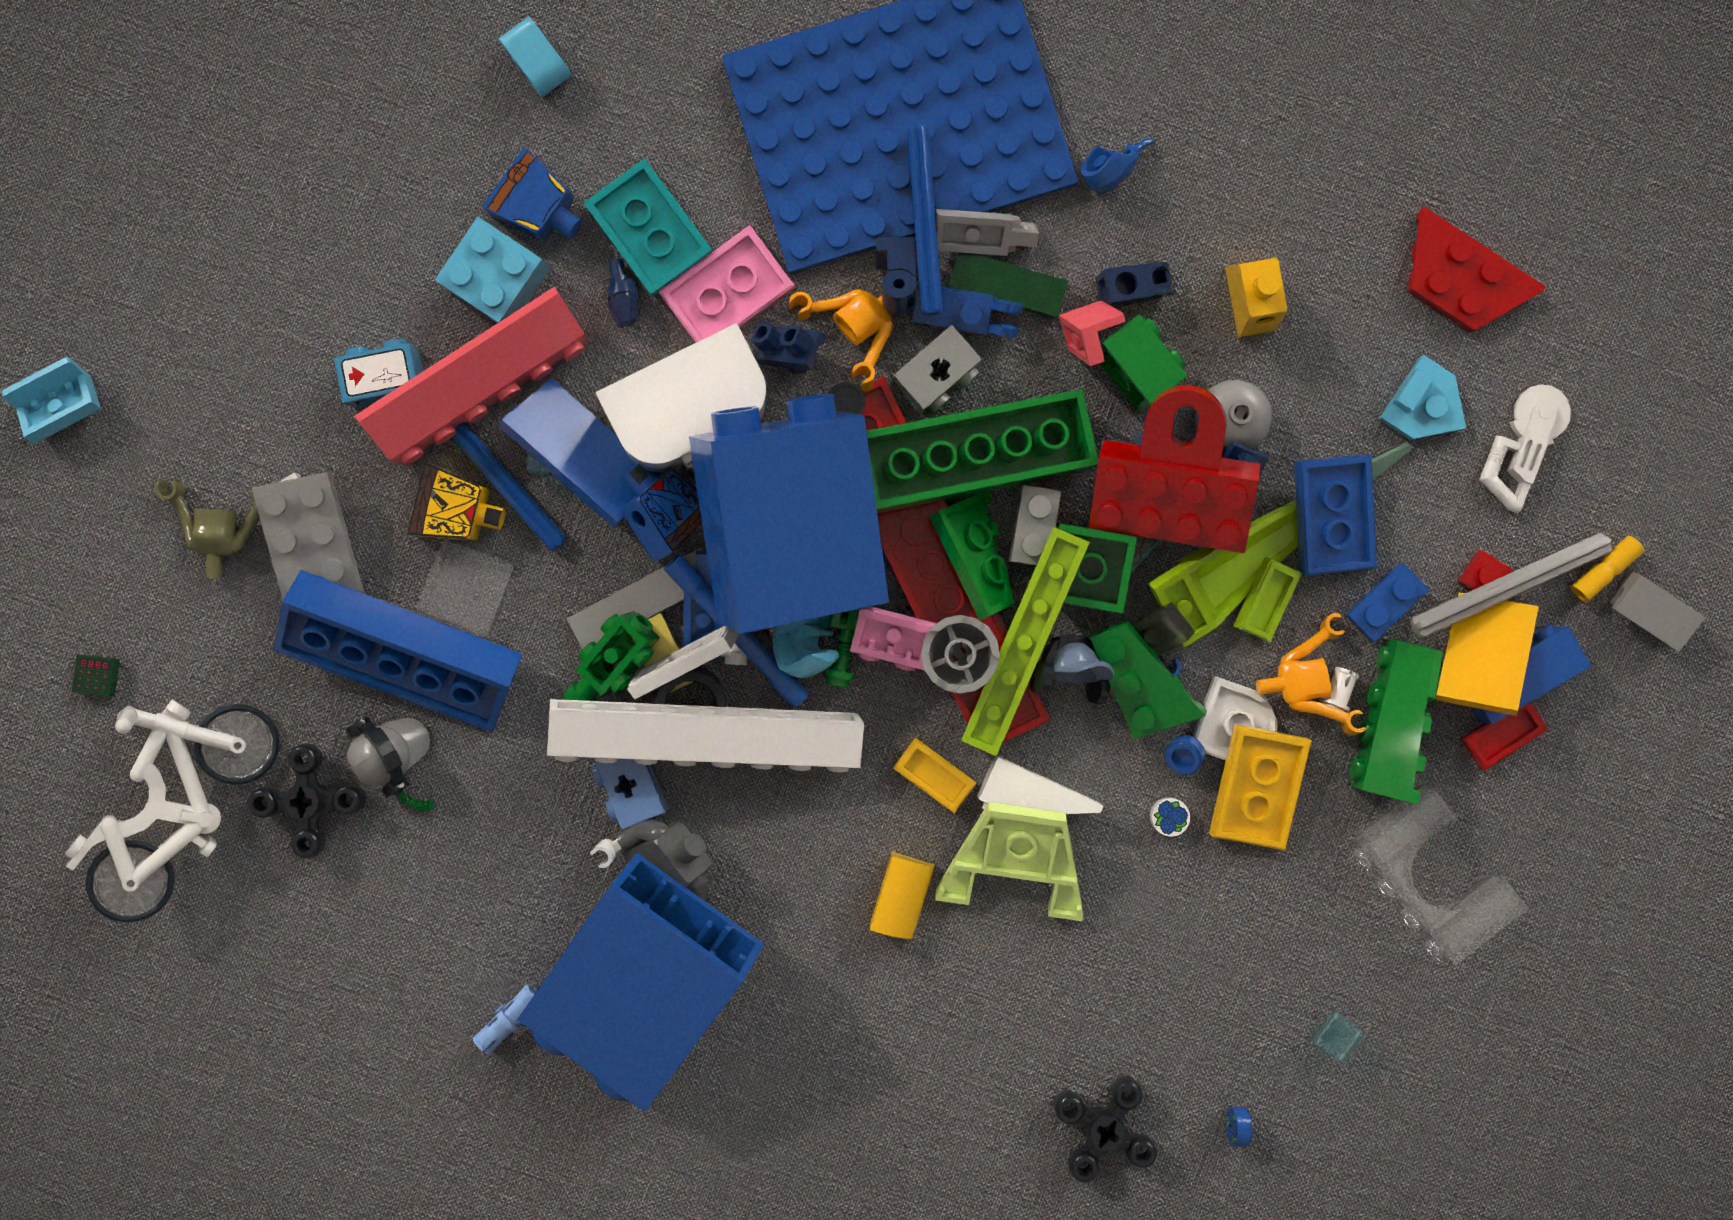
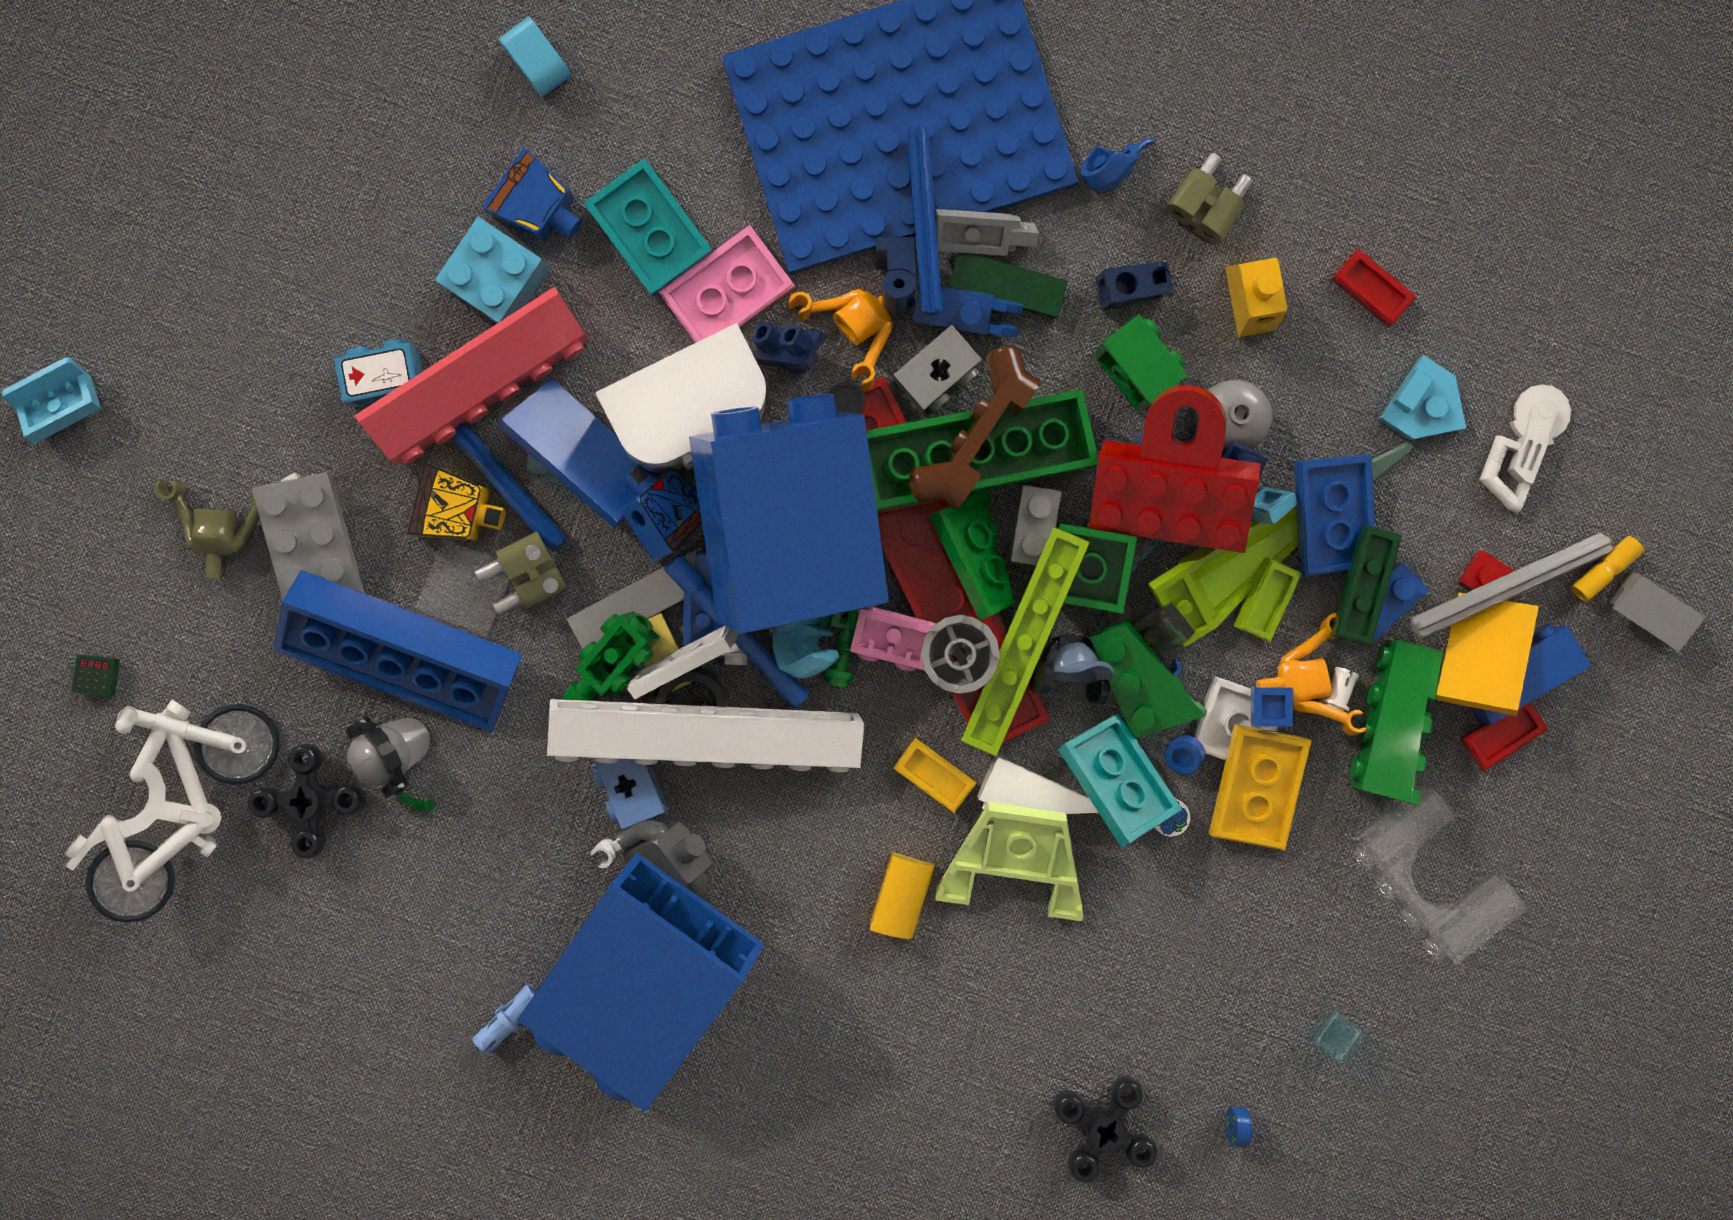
dark blue piece [608,259,638,328] -> none
coral panel [1059,301,1125,366] -> none
red wing [1407,206,1546,333] -> none
none -> olive piece [475,531,567,615]
none -> reddish brown plate [909,346,1041,510]
none -> teal plate [1057,713,1182,848]
none -> olive piece [1166,153,1253,244]
none -> medium azure tile [1251,487,1298,525]
none -> blue tile [1251,687,1293,727]
none -> dark green tile [1330,525,1402,646]
none -> red tile [1331,248,1417,328]

